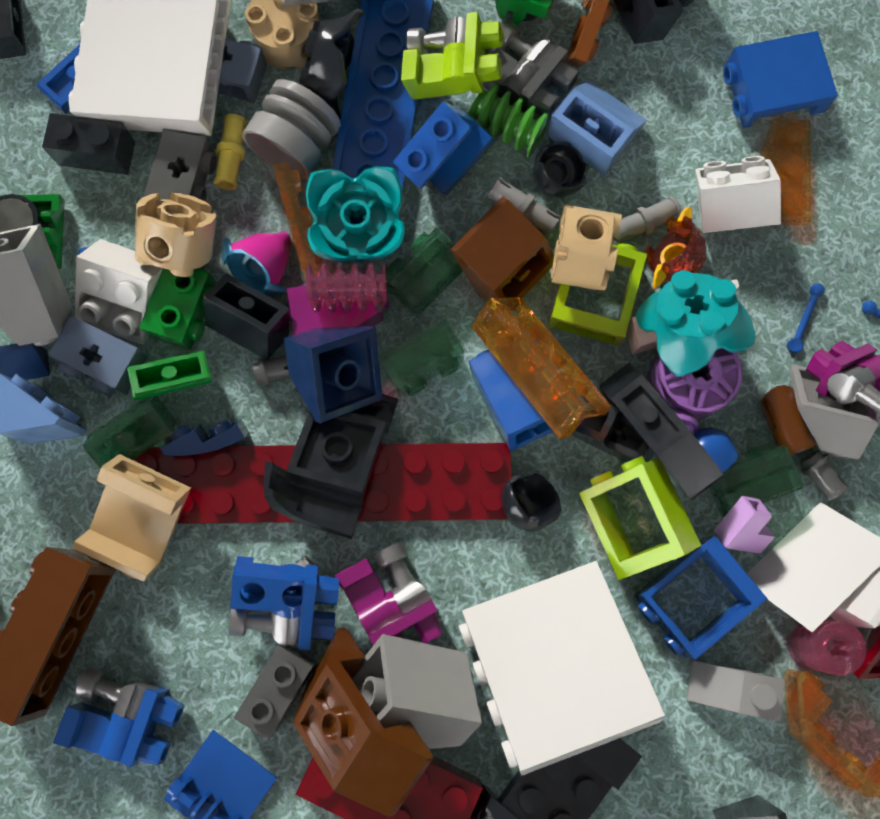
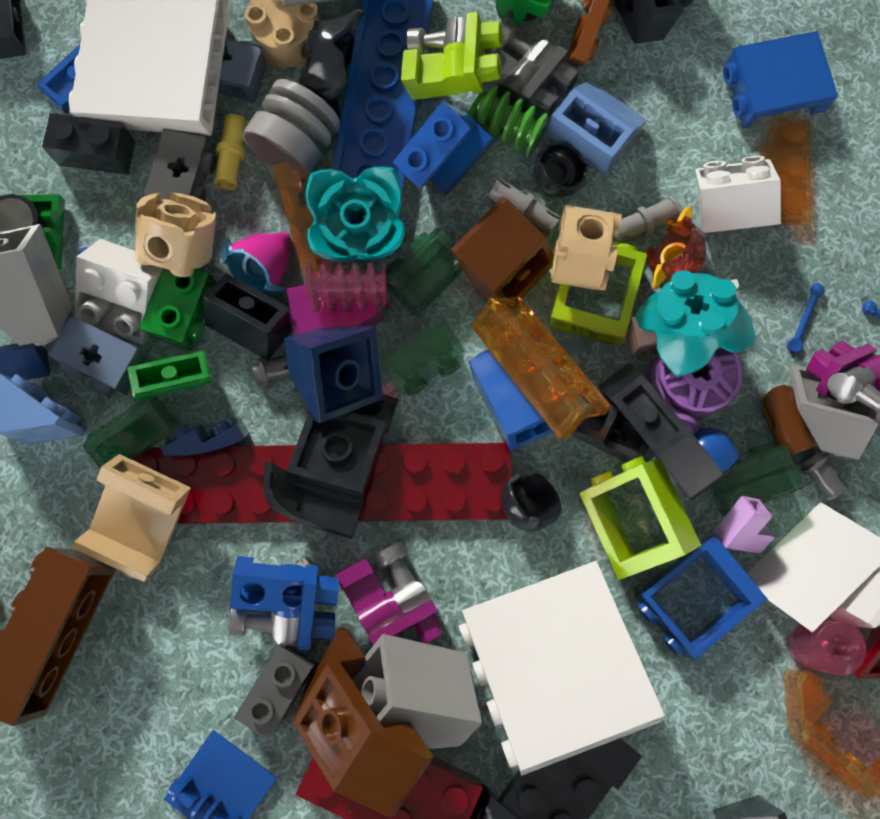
blue hips [53,666,185,767] -> none
light grey slope [686,660,785,721] -> none

